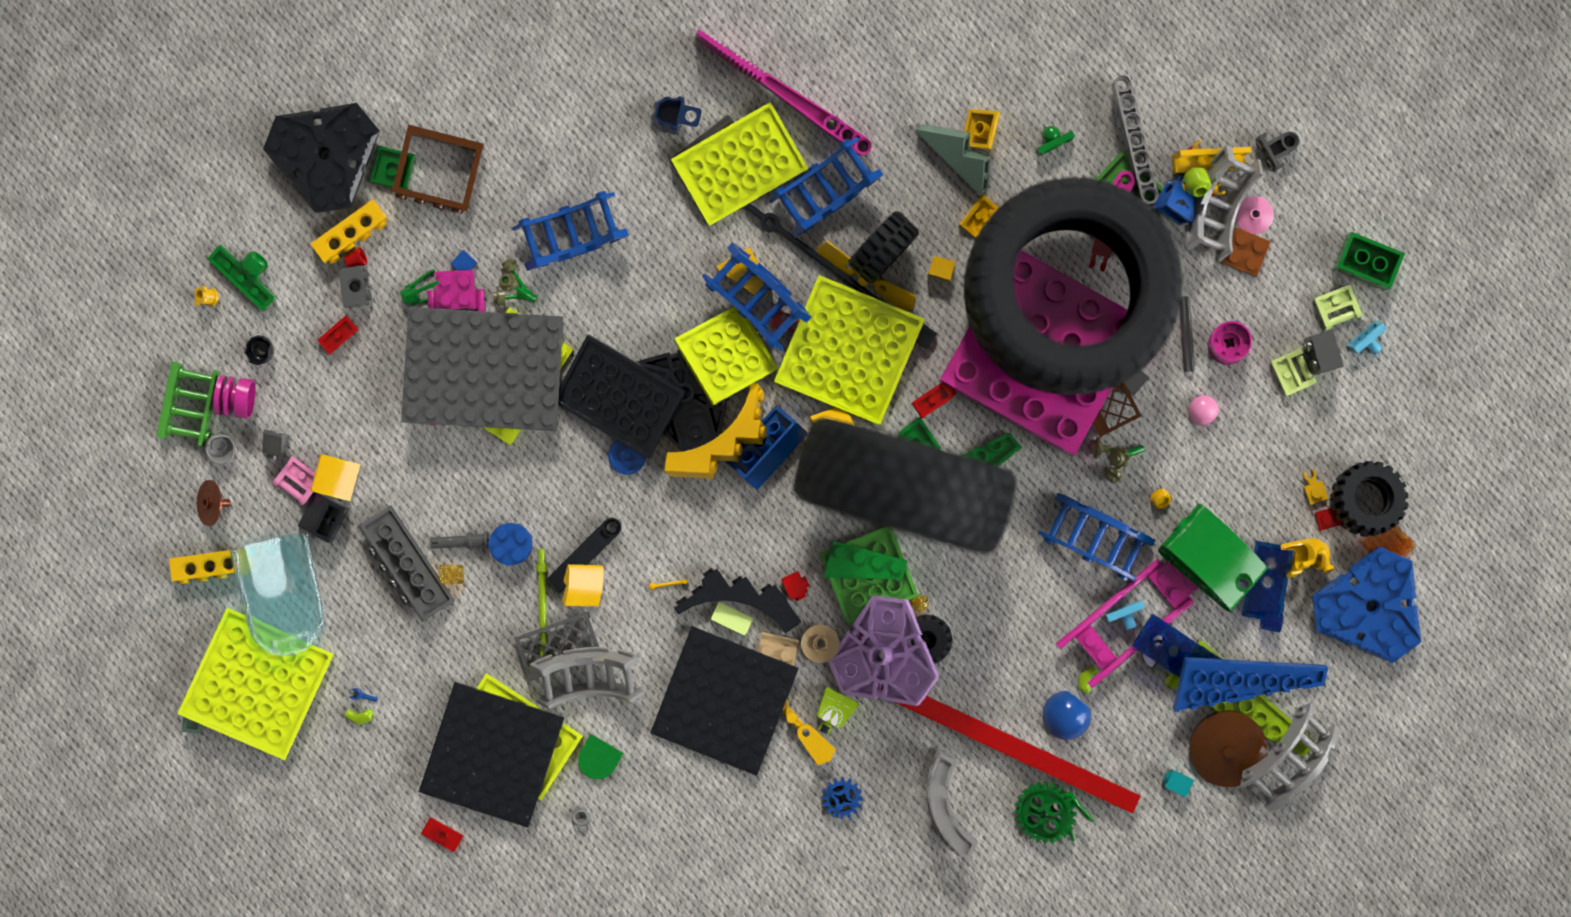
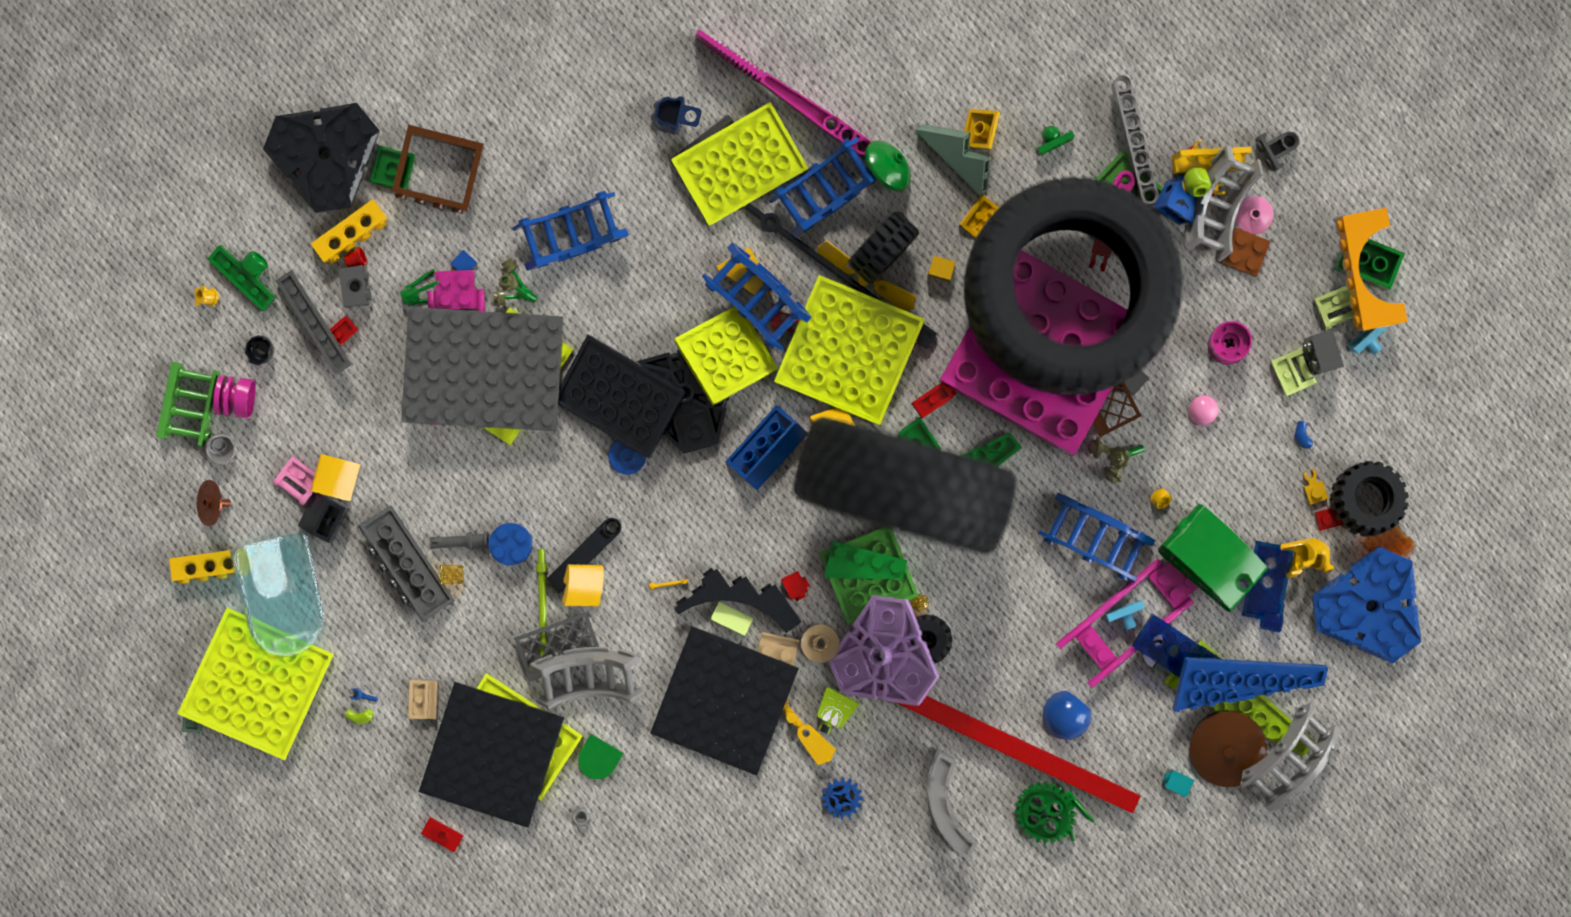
dark grey slope [262,429,290,460] -> none
yellow arch [664,383,767,479] -> none
lime arm [1078,665,1098,694] -> none
dark grey axle [1180,296,1195,372] -> none
none -> dark grey plate [276,270,352,375]
none -> tan plate [408,680,438,719]
none -> green dish [865,141,911,192]
none -> blue arm [1294,421,1313,449]
none -> light orange arch [1335,207,1408,331]

